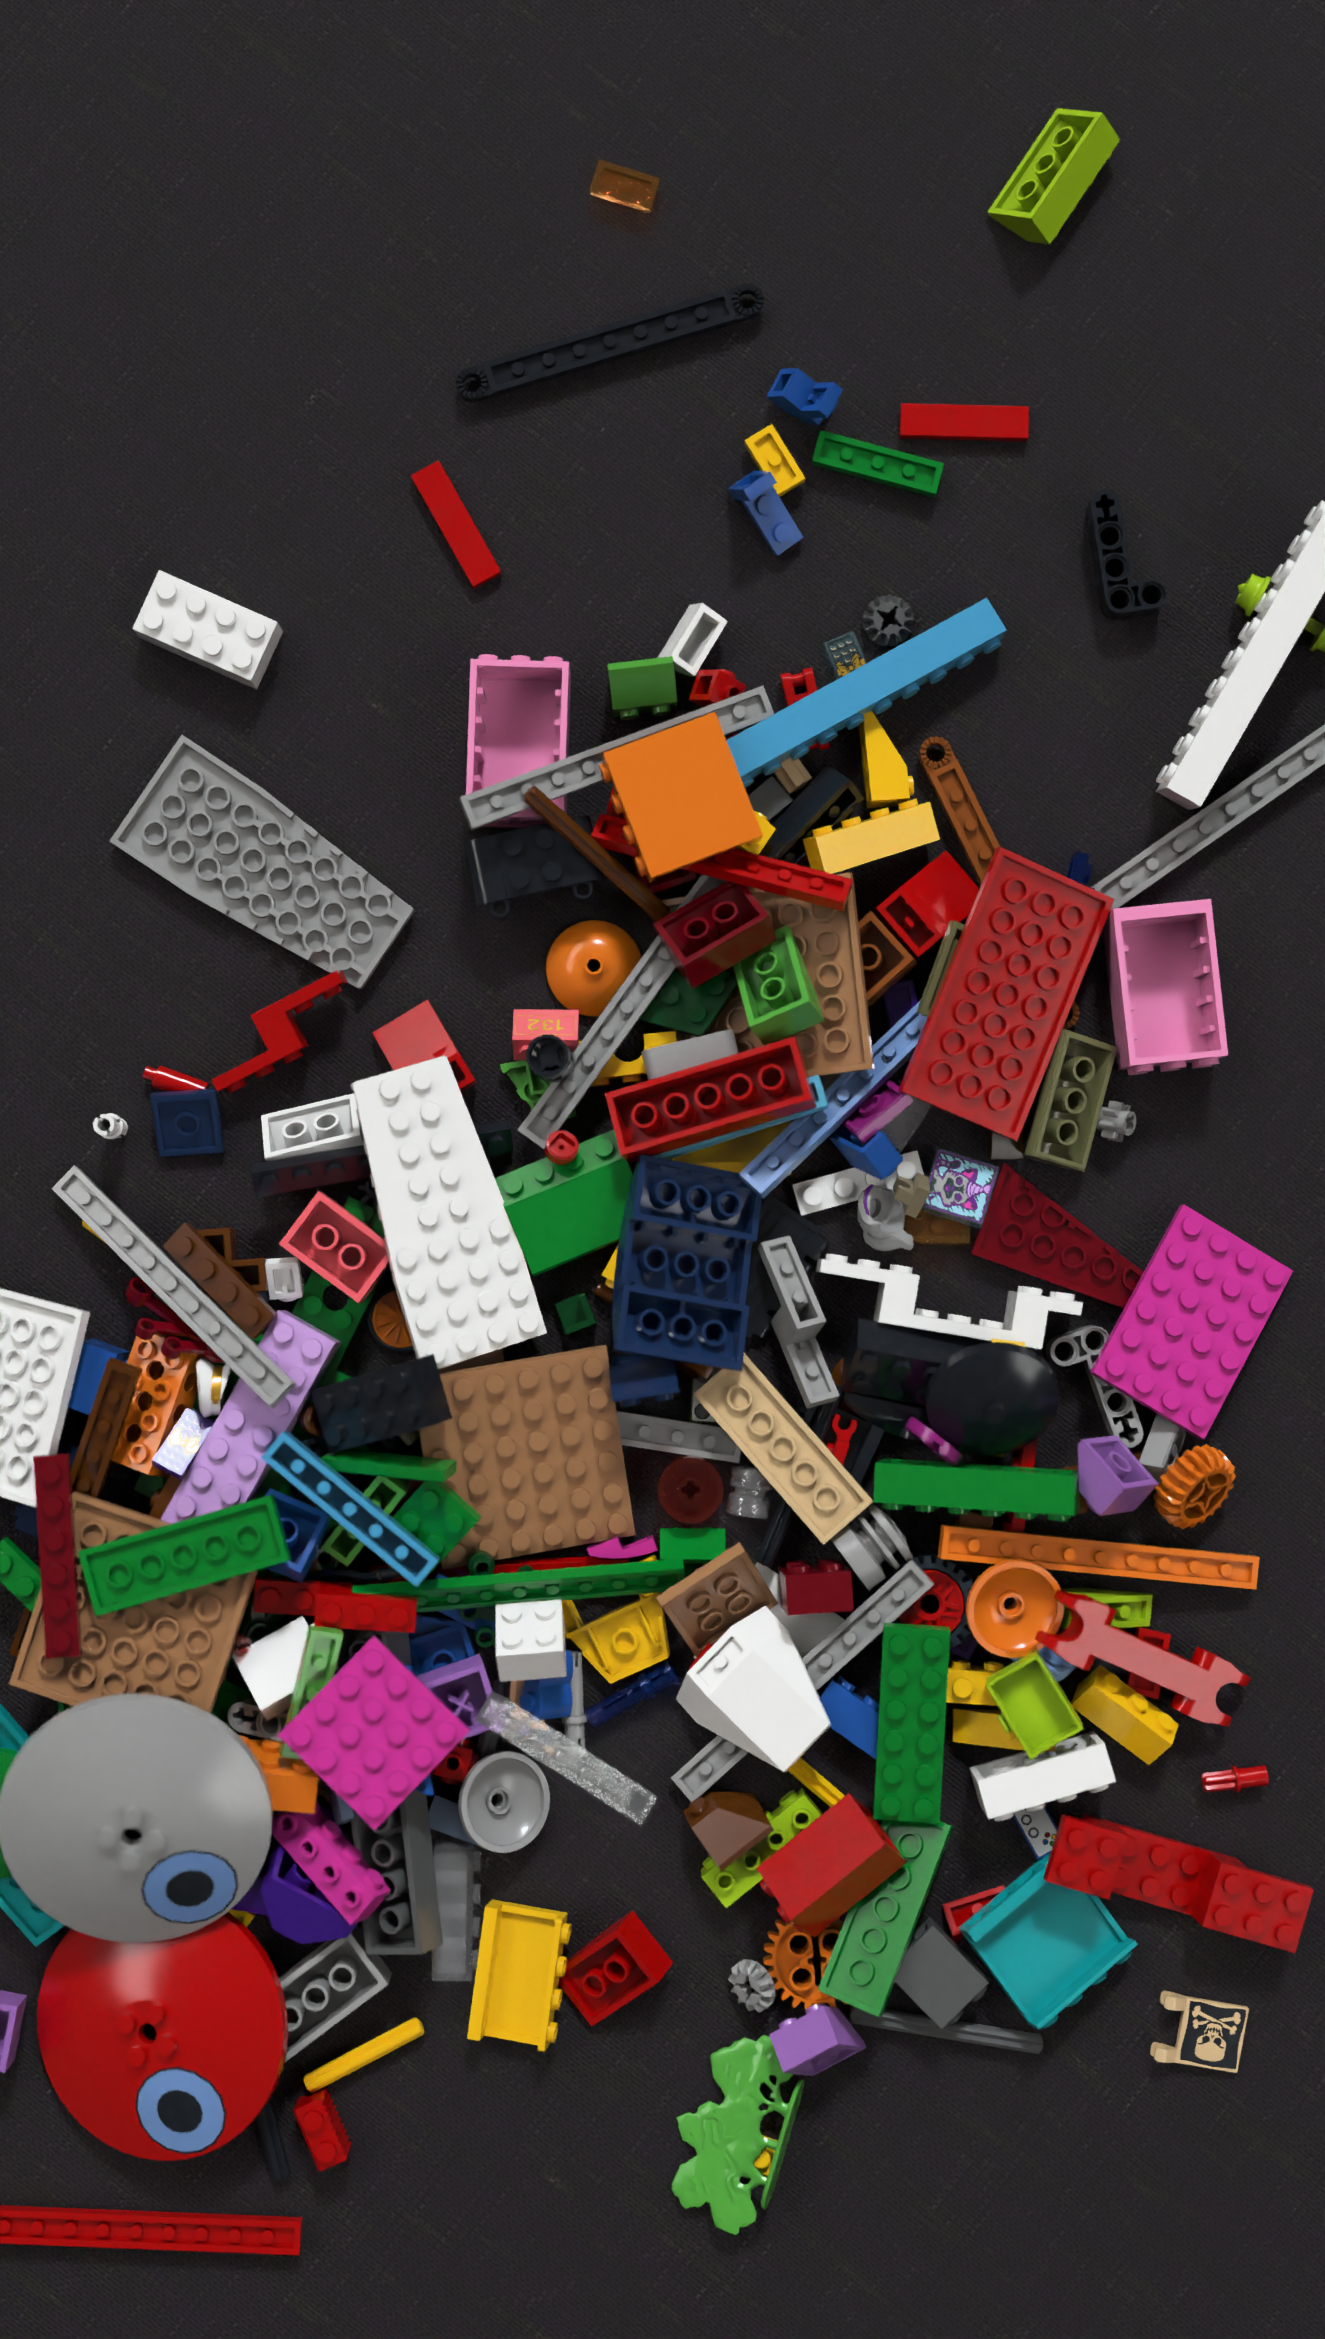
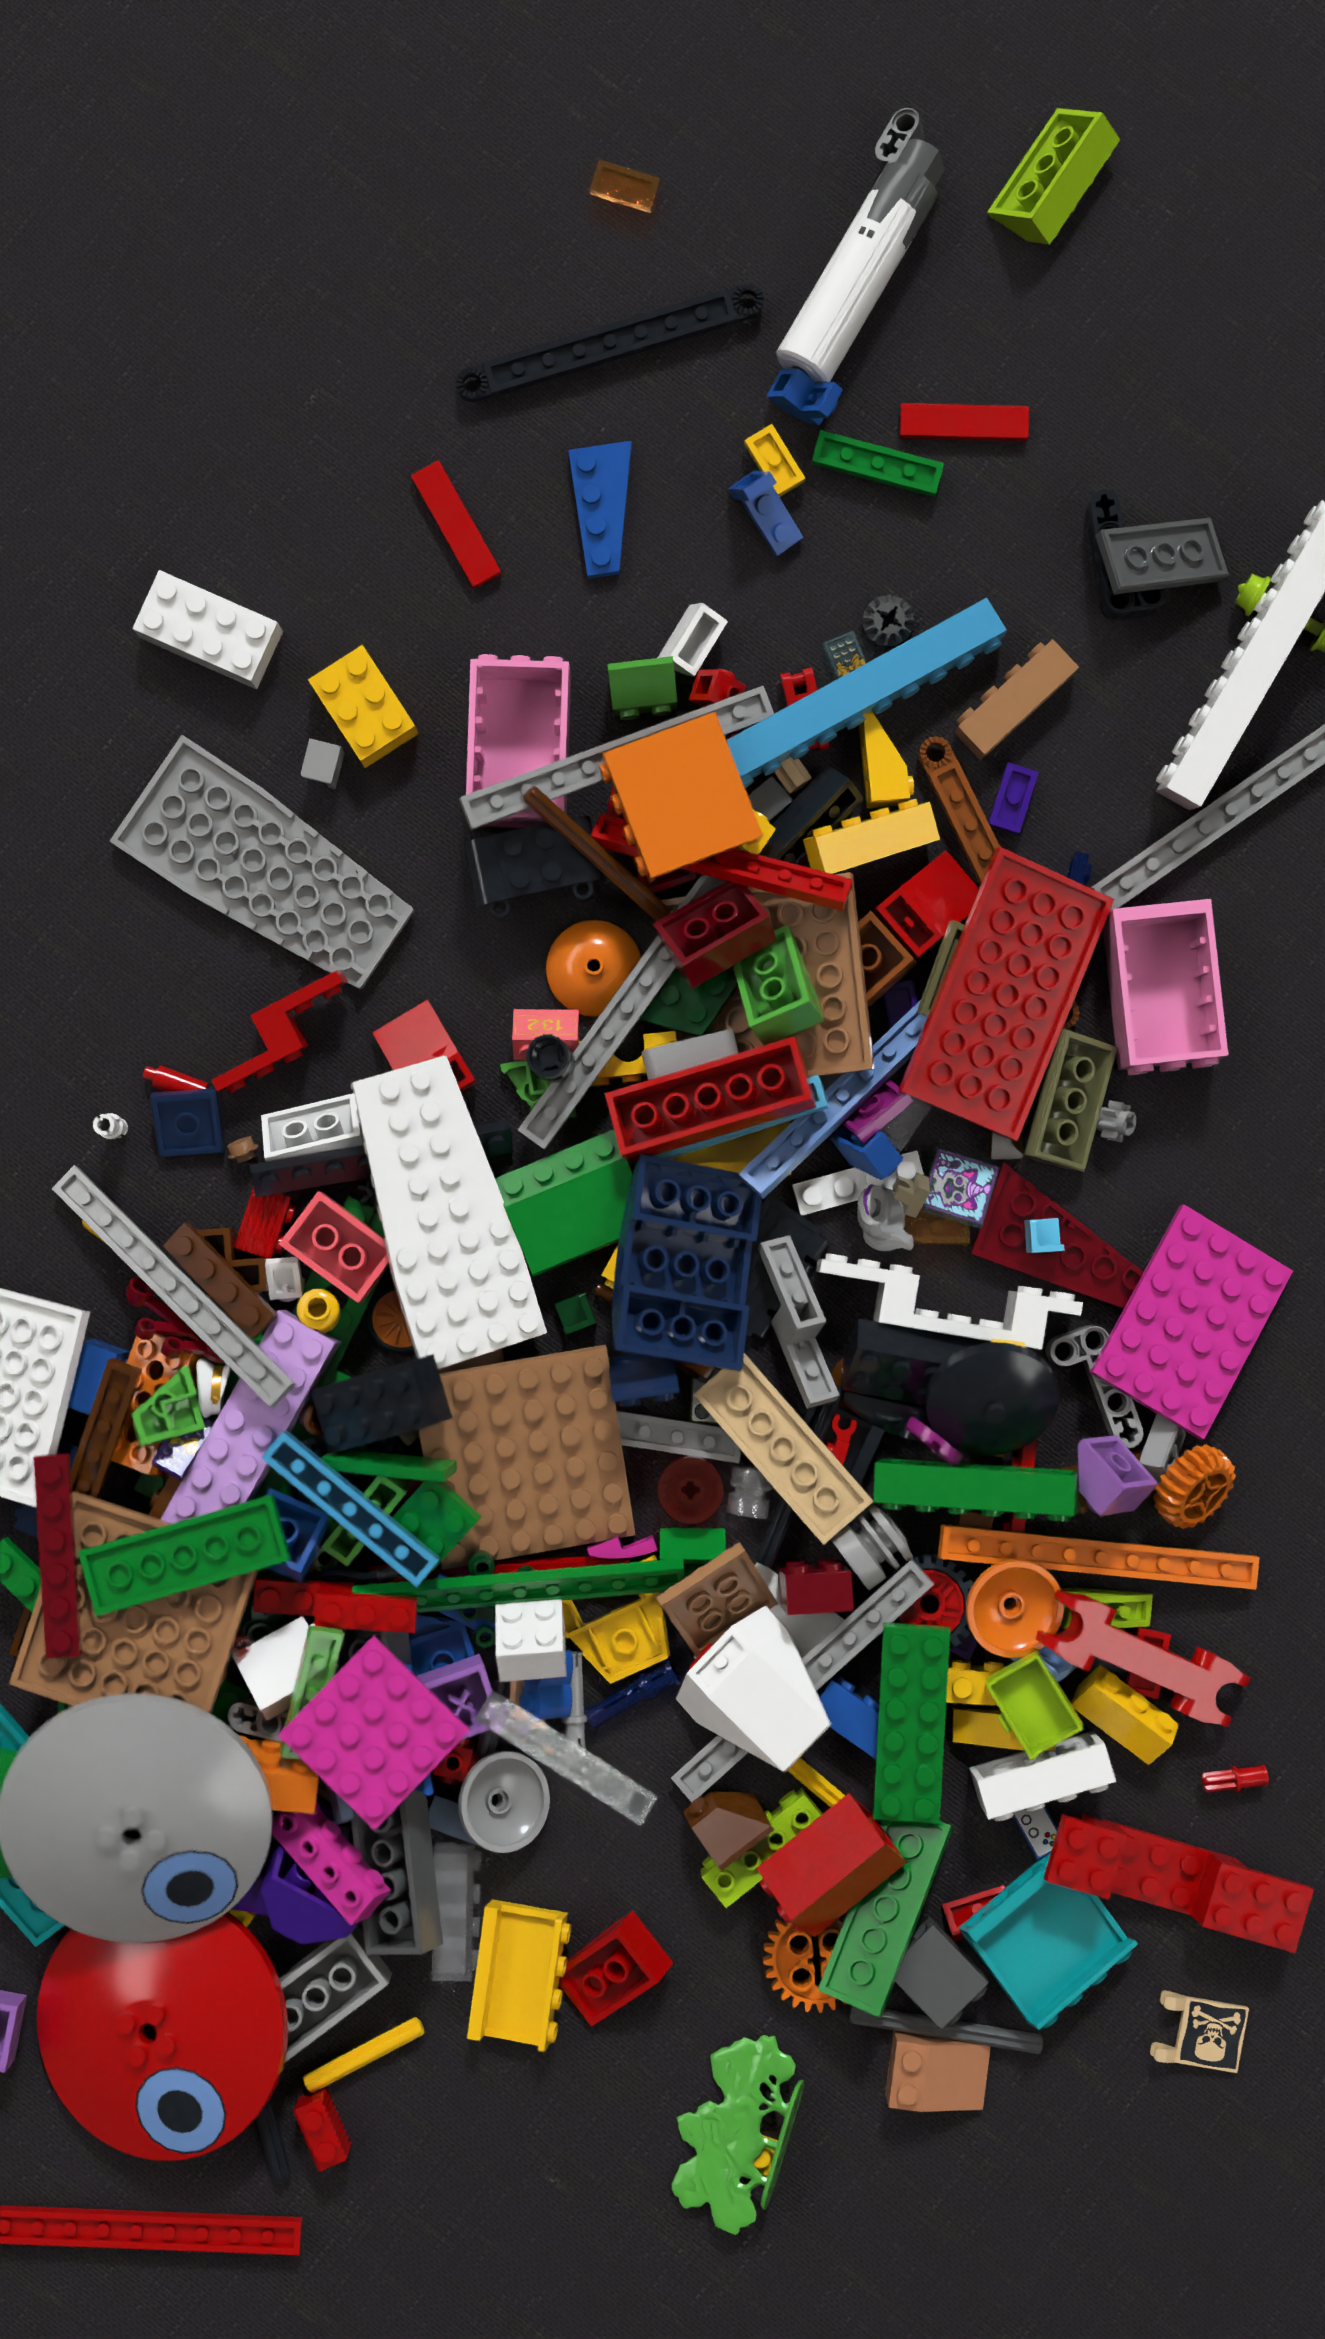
red tile [544,1130,579,1165] -> none
light grey gear [728,1959,775,2013] -> none
medium lavender slope [769,2003,866,2076] -> none
none -> bright green slope [131,1366,205,1449]
none -> medium nougat plate [227,1136,258,1163]
none -> red brick [234,1186,297,1259]
none -> yellow head [297,1288,341,1333]
none -> light grey panel [301,738,345,789]
none -> yellow brick [308,645,419,768]
none -> blue wing [568,441,632,579]
none -> white piece [776,108,945,383]
none -> nougat slope [885,2030,991,2112]
none -> medium nougat brick [954,639,1079,761]
none -> dark purple plate [988,762,1039,835]
none -> medium azure panel [1024,1218,1065,1253]
none -> dark grey tile [1095,517,1229,595]

